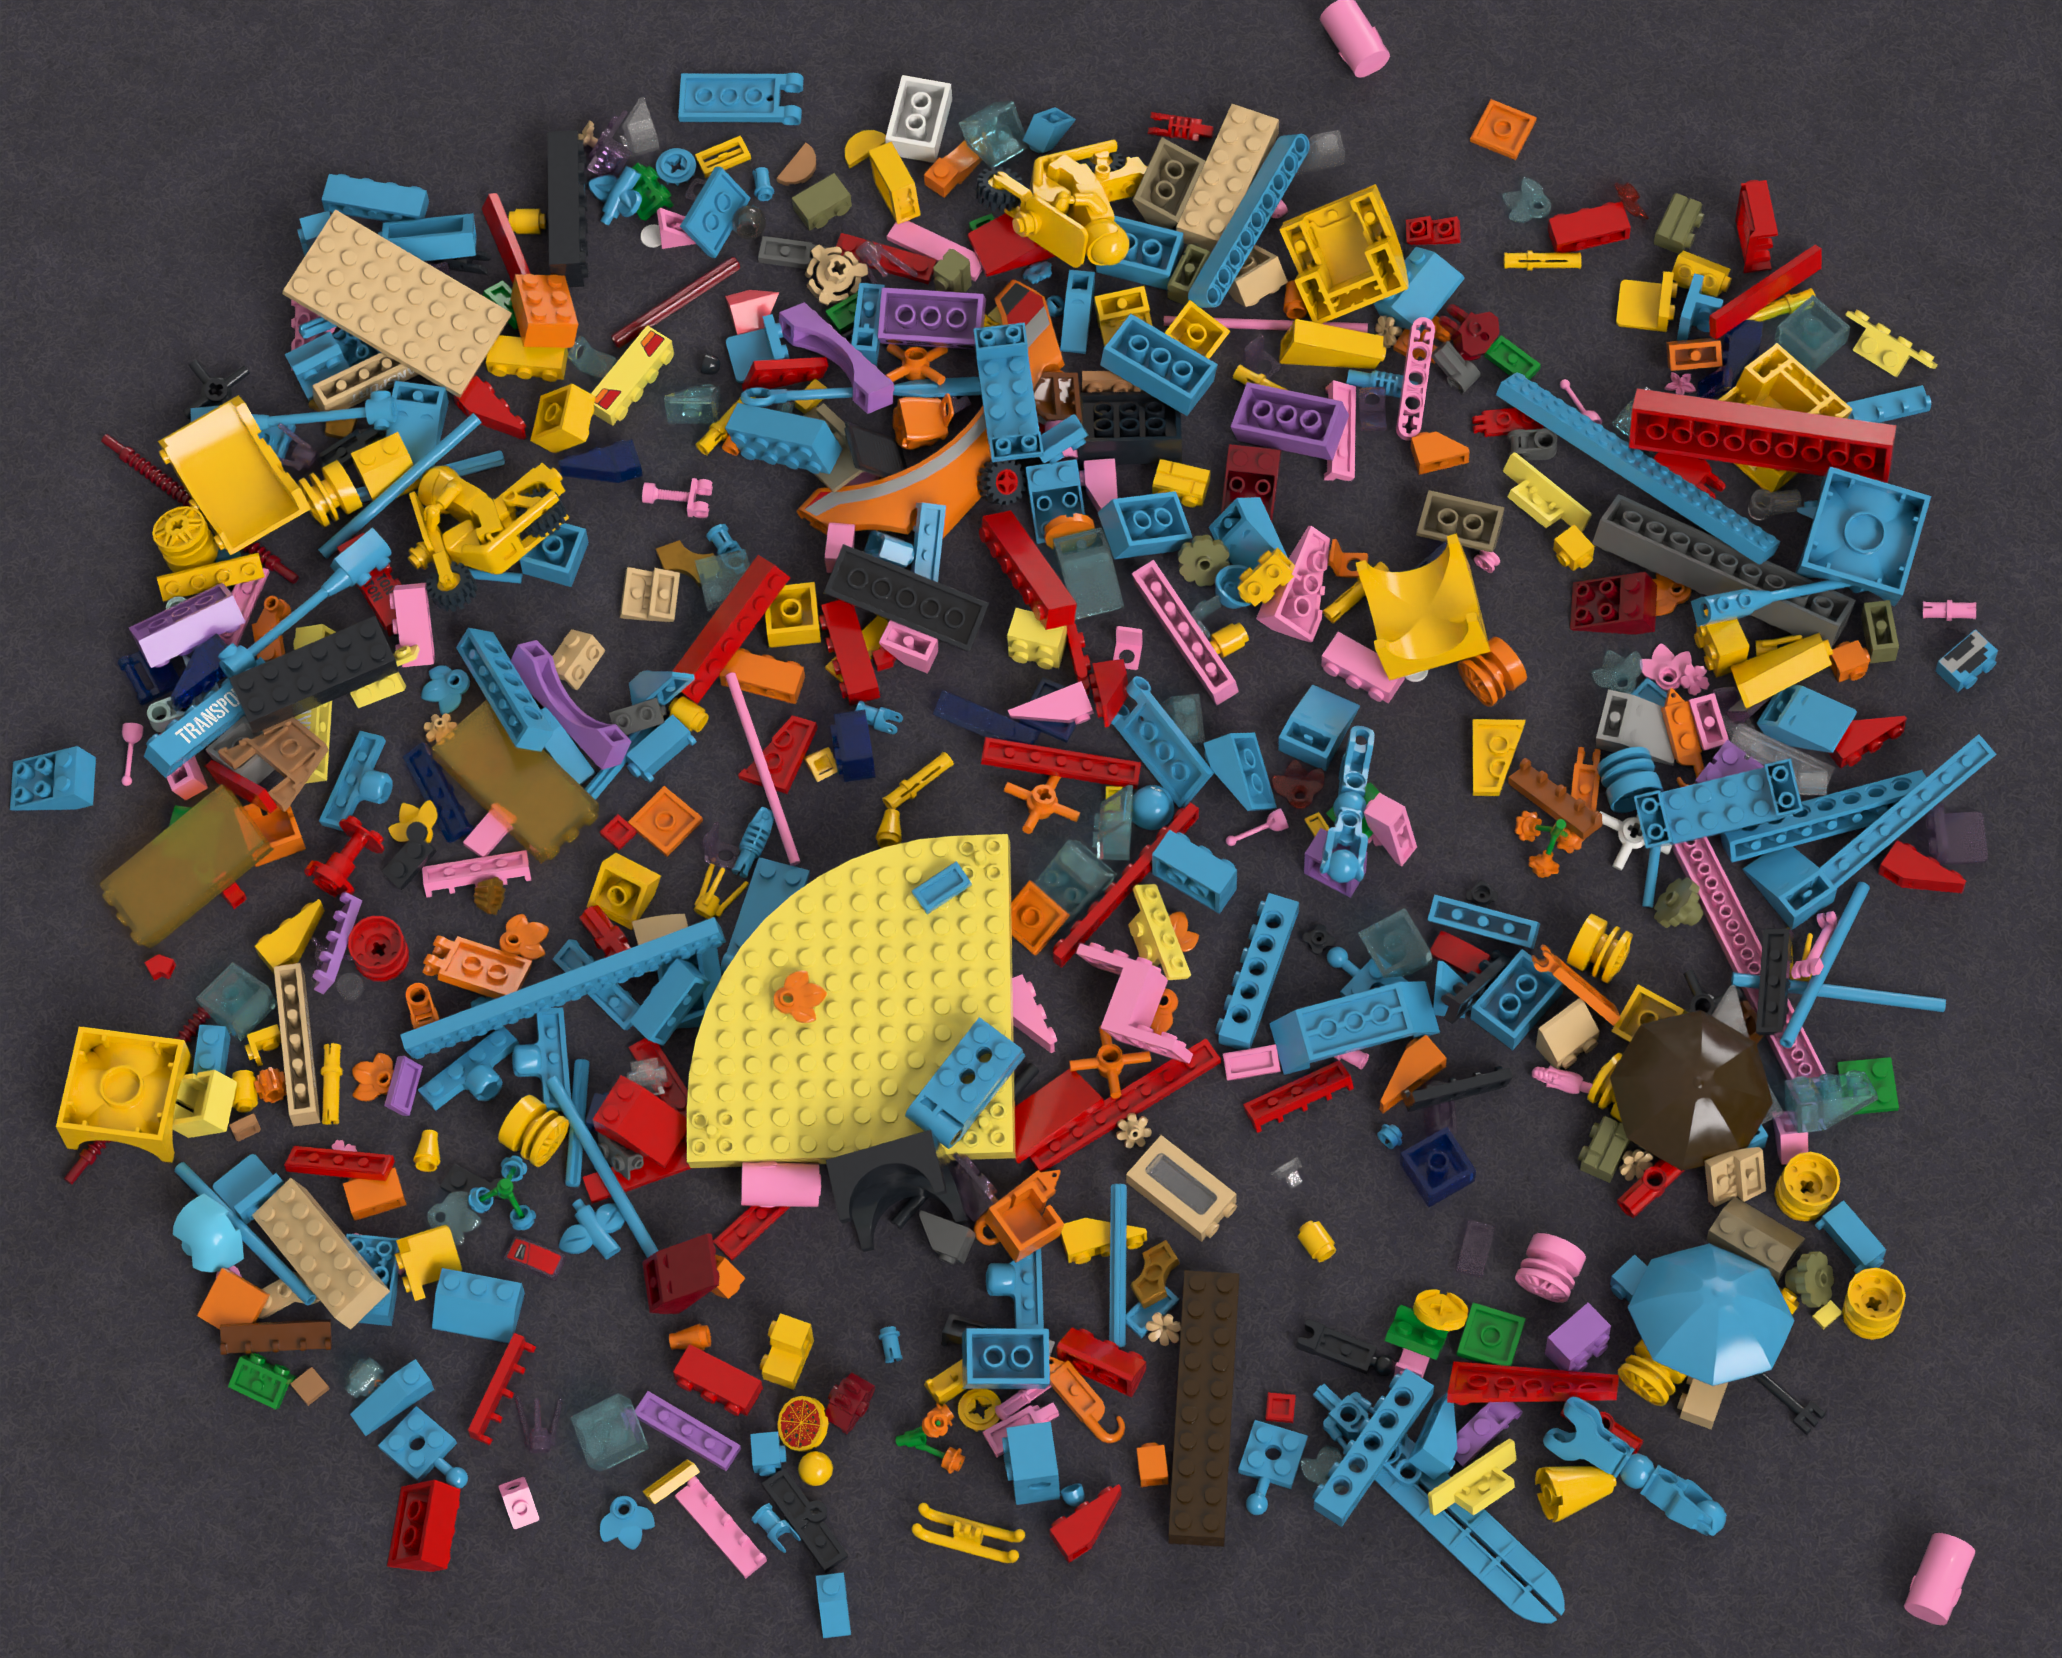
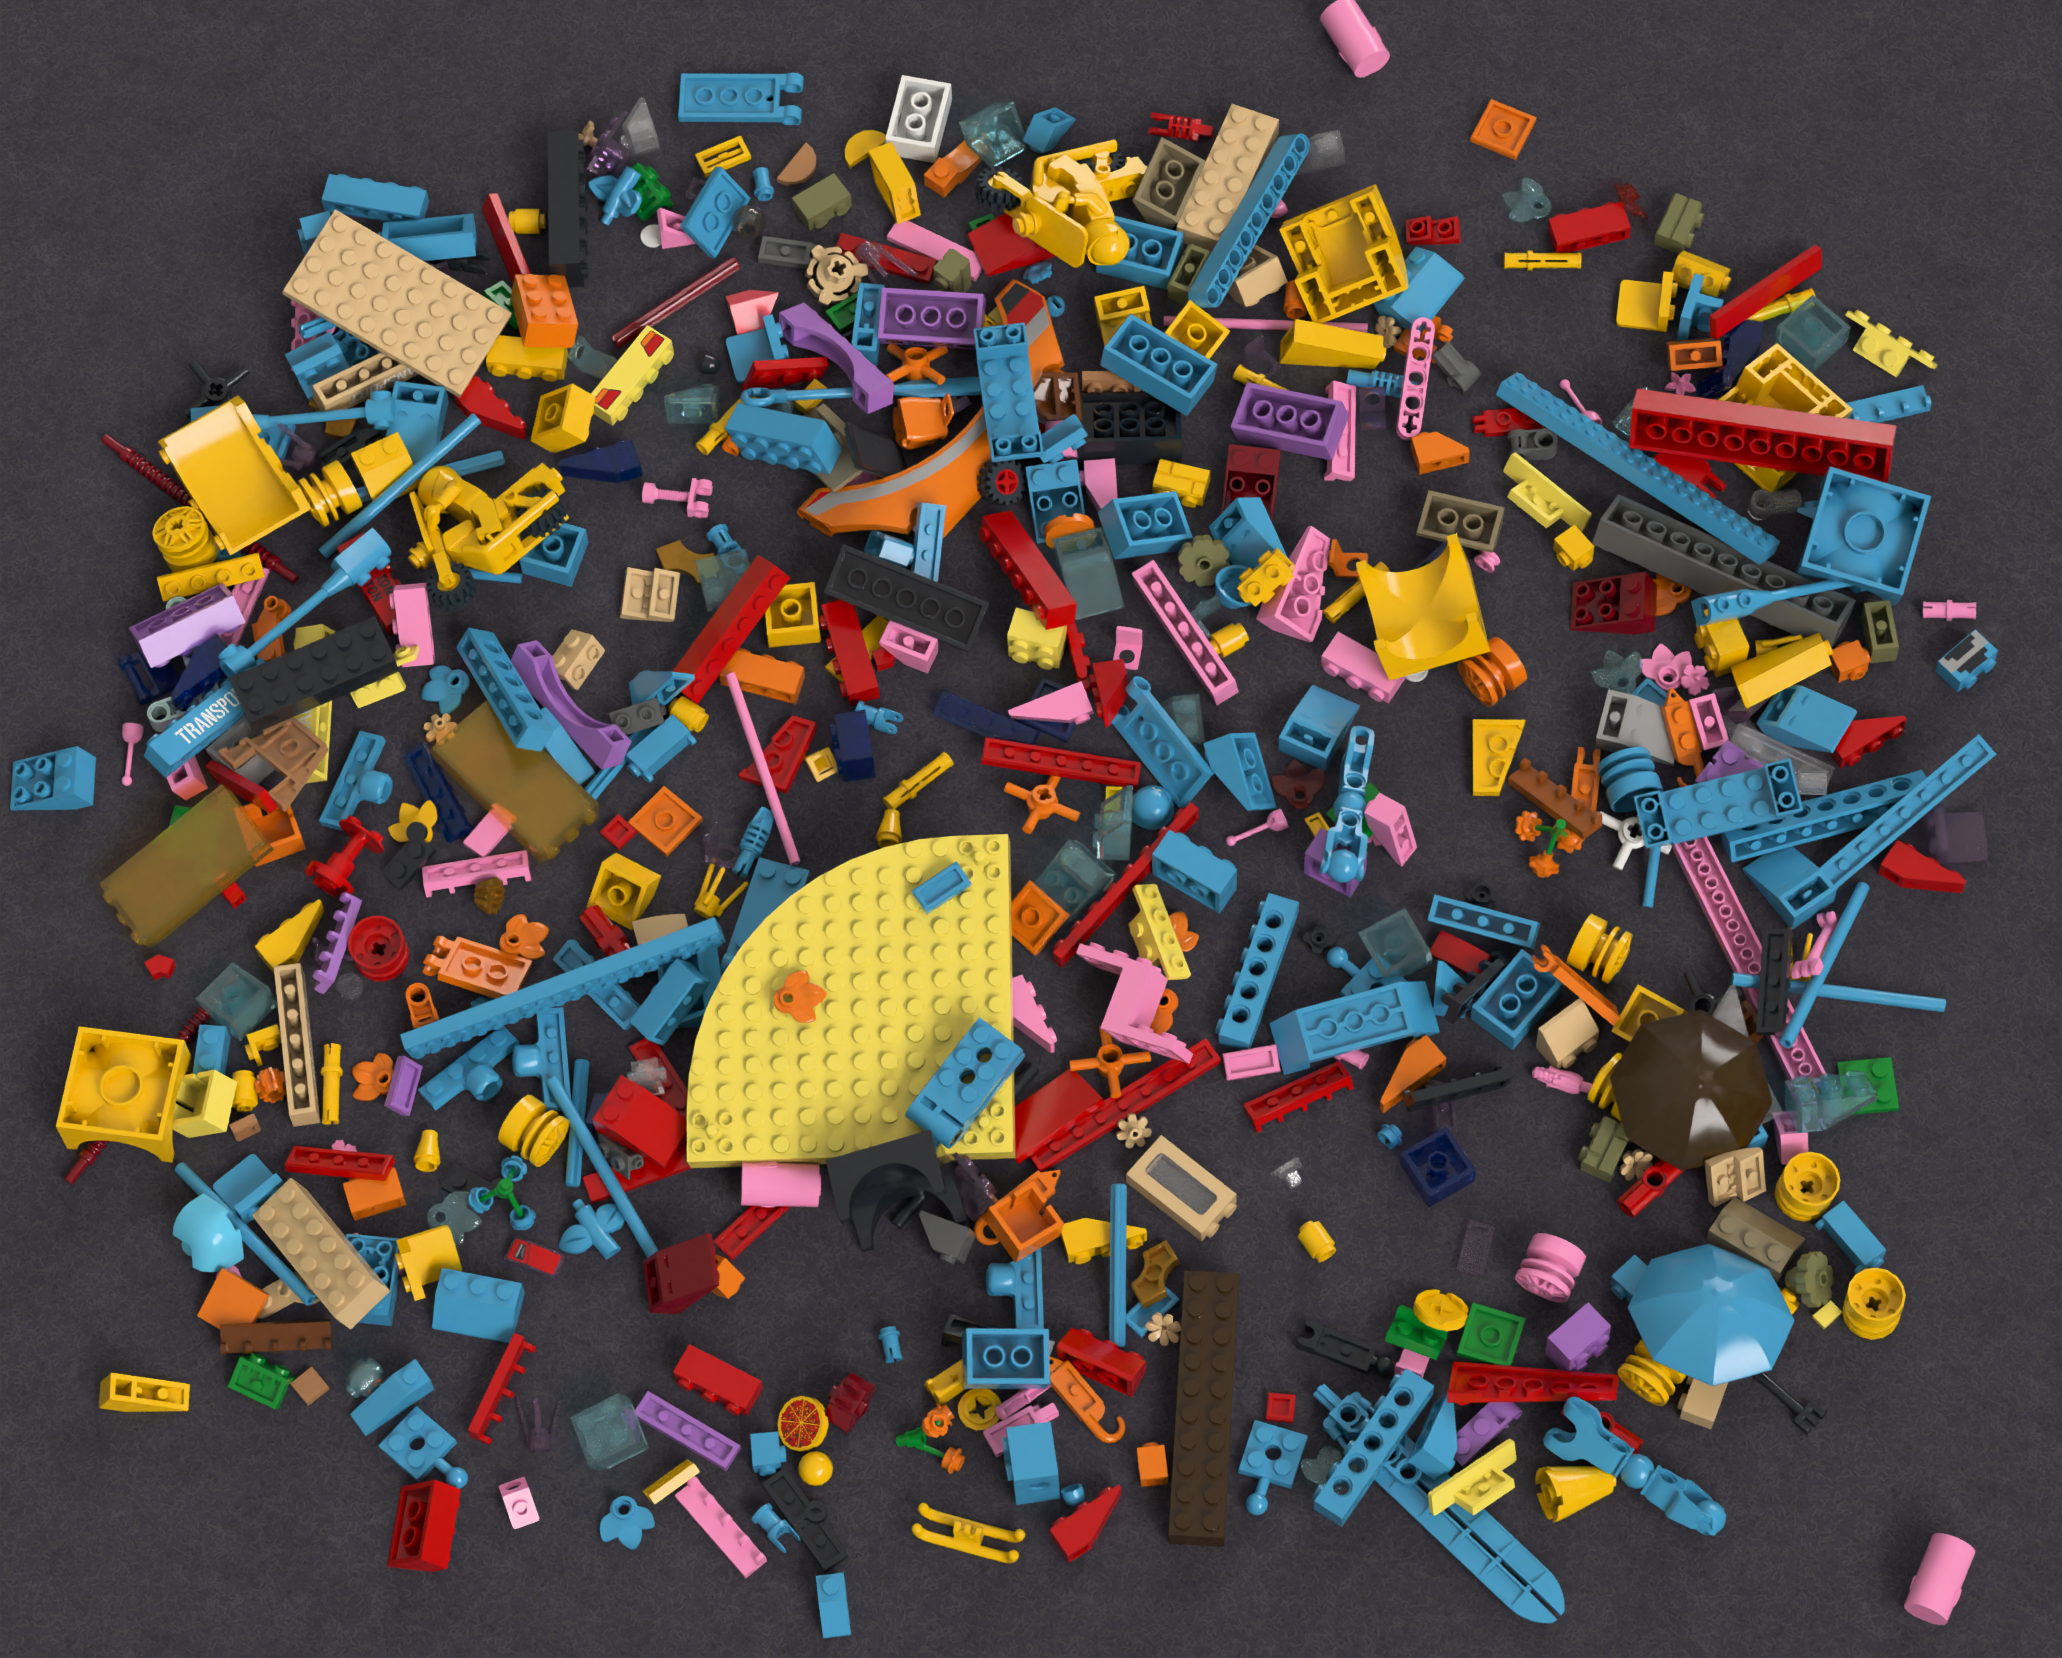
dark azure gear [656,148,696,186] -> none
orange cone [669,1323,711,1350] -> none
yellow brick [759,1313,814,1390] -> none
bright pink slope [825,522,855,573] -> none
dark azure slope [1060,270,1095,354] -> none
dark red hinge [1438,304,1499,361] -> none
green plate [1484,335,1541,380] -> none
olive plant [1654,877,1703,928] -> none
red window [1735,180,1778,273] -> none
none -> yellow slope [99,1373,190,1412]

